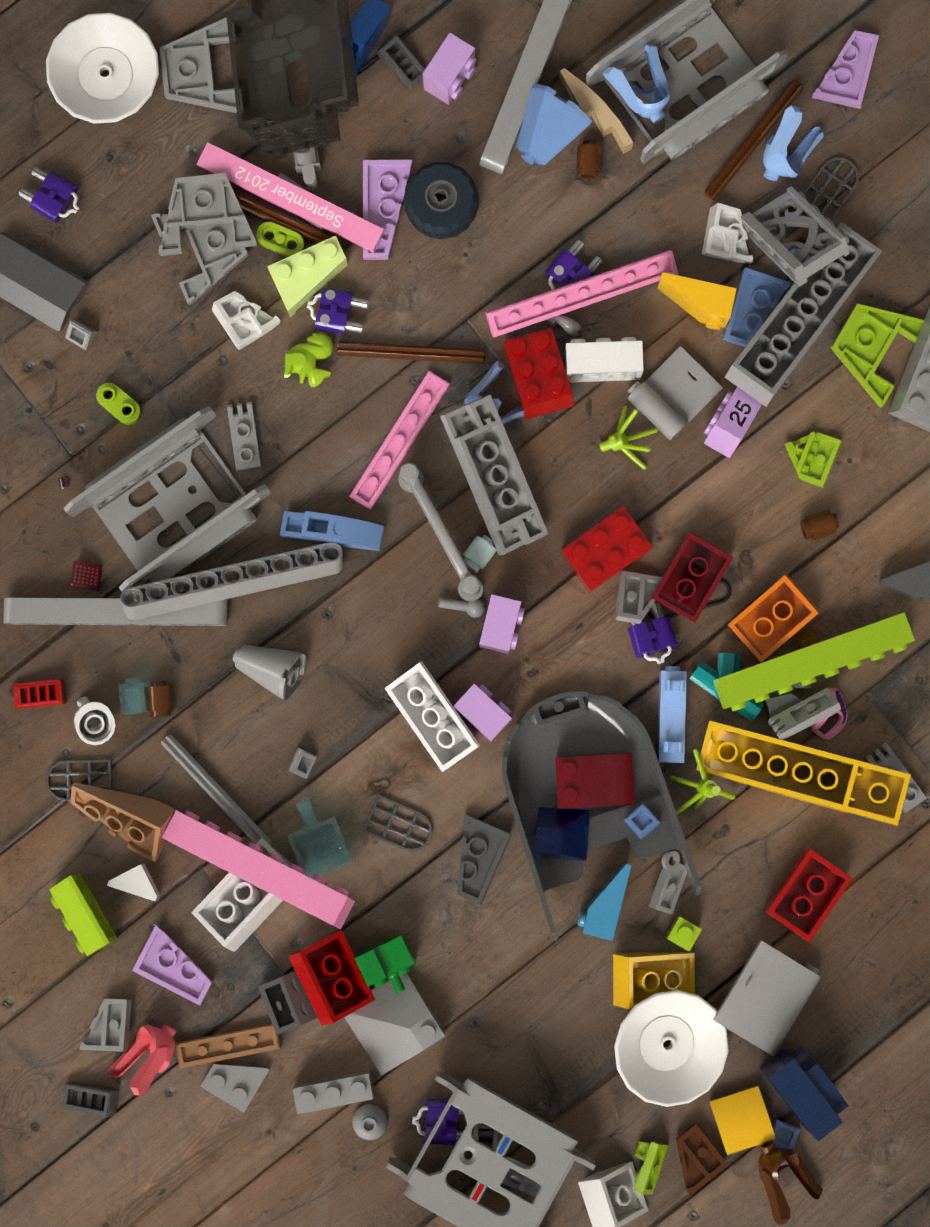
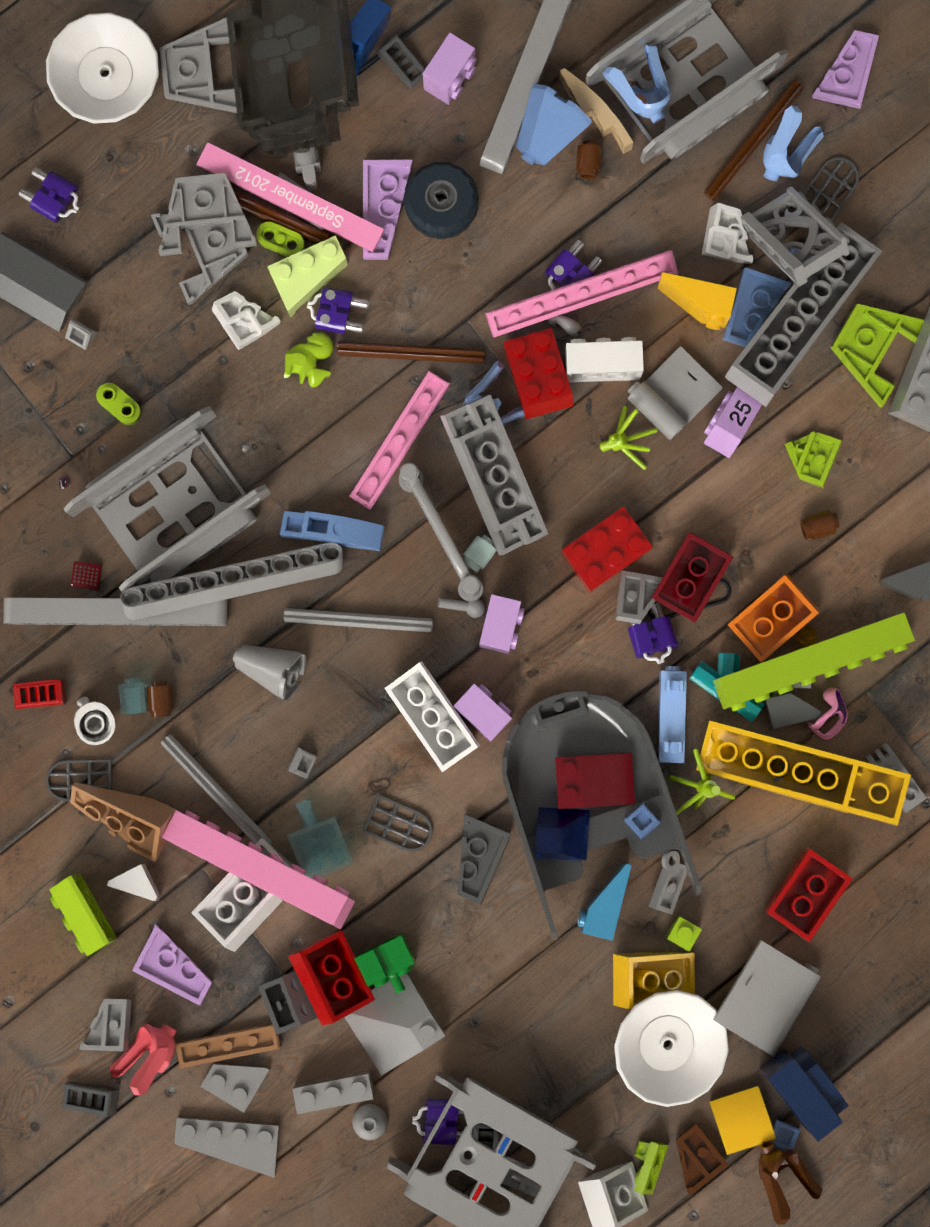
light grey hinge [227,401,262,471] -> none
light grey hinge [768,687,841,740] -> none
none -> light grey wing [174,1116,280,1178]
none -> light grey axle [284,608,433,632]

